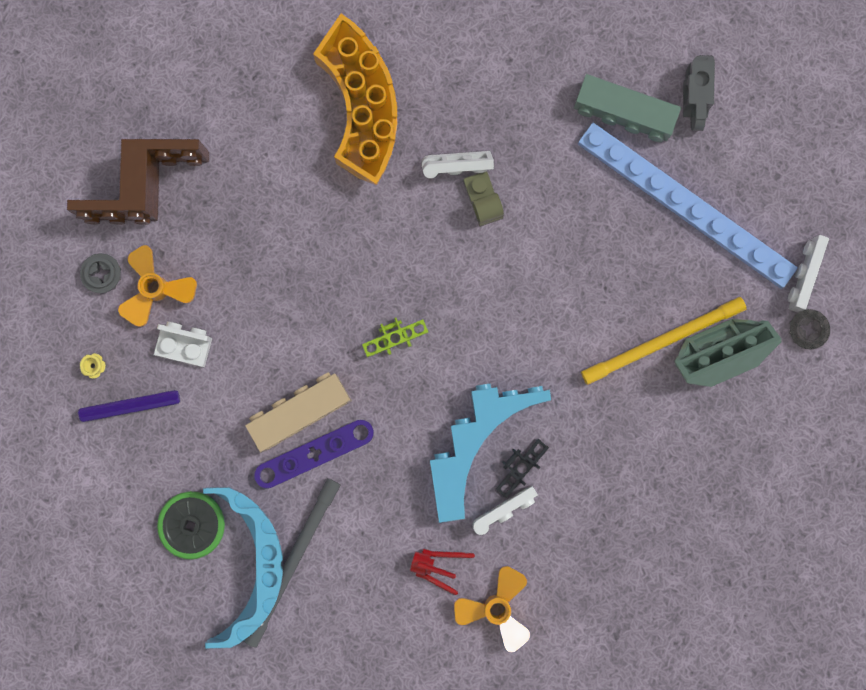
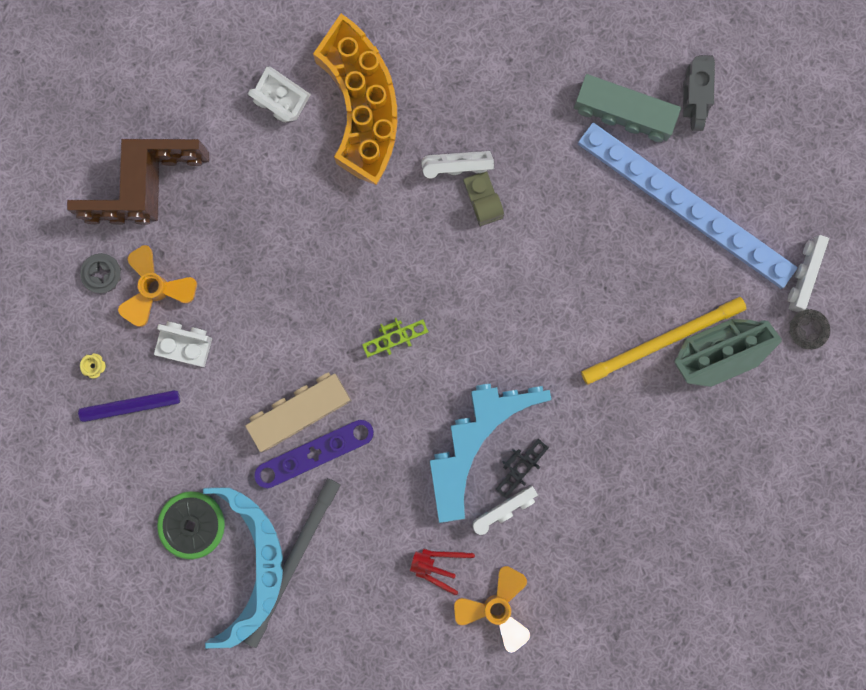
none -> white bracket [248,67,311,122]

